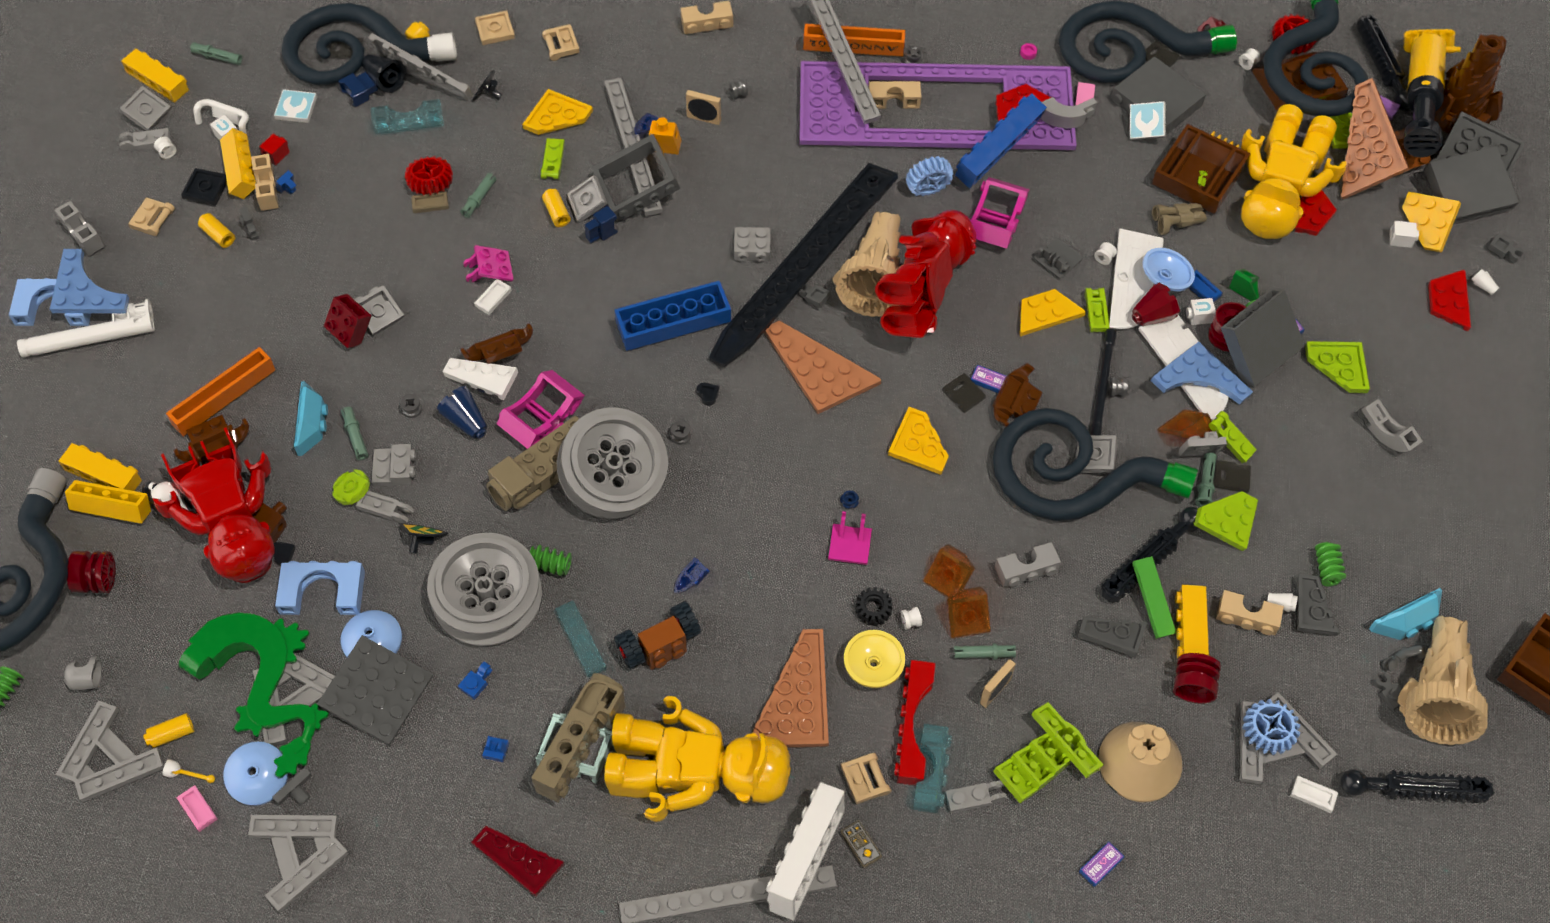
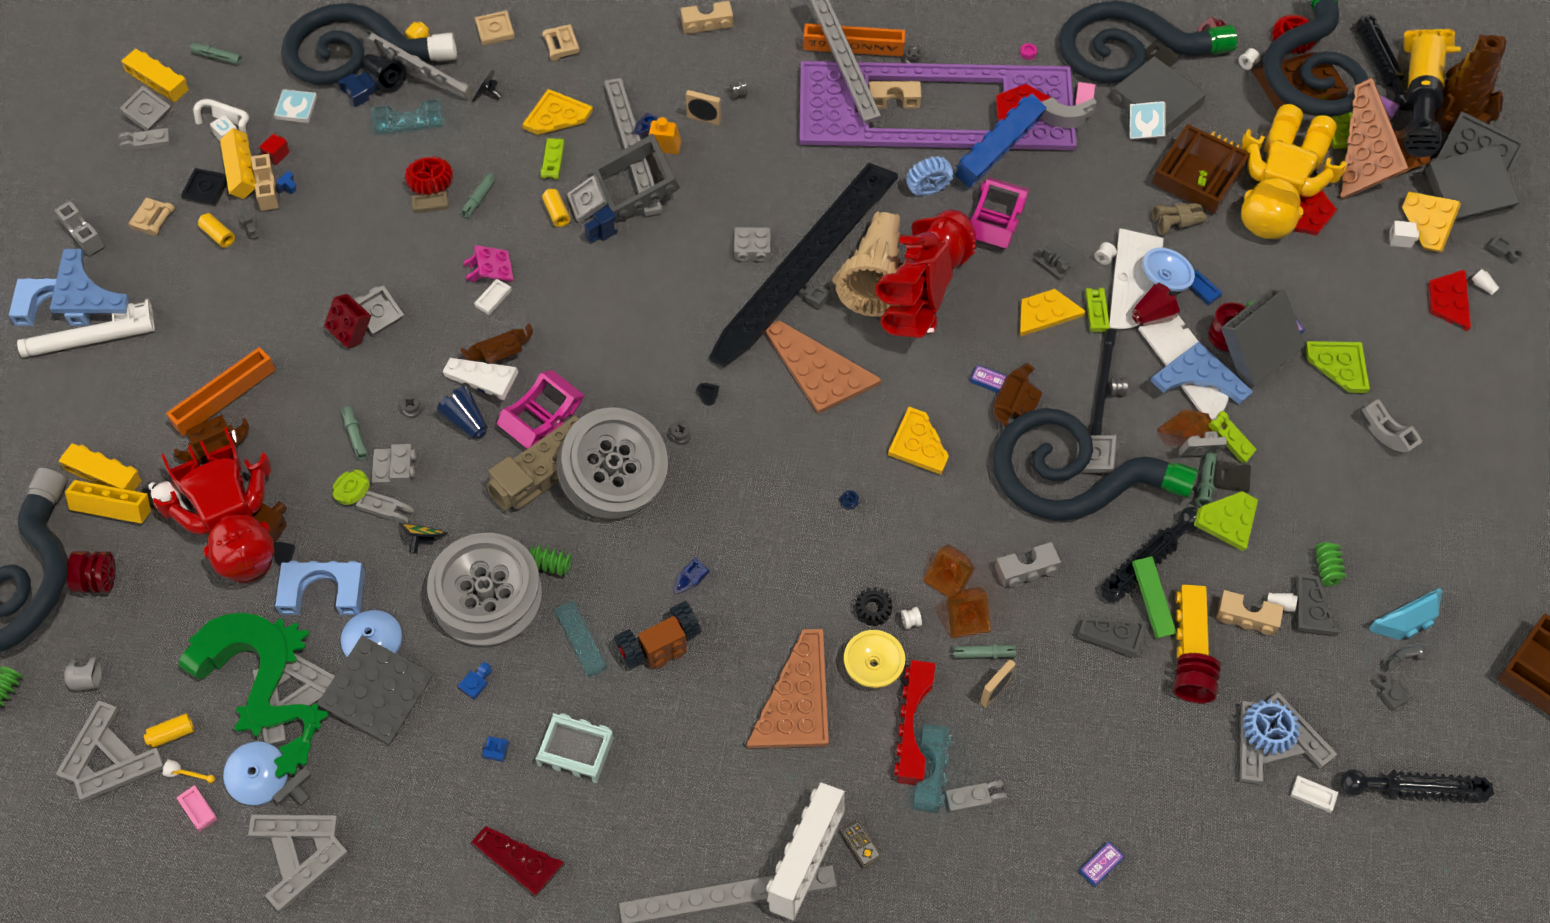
white wheel [154,136,177,159] -> none
medium azure wedge [294,381,328,456] -> none
dark tan brick [532,673,625,803] -> none
yellow piece [605,696,790,822] -> none
blue brick [614,280,731,351] -> none
dark pink plate [828,511,872,565] -> none
tan plate [841,753,891,804] -> none
clear smoke piece [942,373,986,413] -> none
lime slope [993,702,1103,804] -> none
tan cone [1098,722,1182,802] -> none
white brick [1186,298,1216,325] -> none
green slope [1229,269,1259,301] -> none
tan cone [1397,615,1488,745] -> none

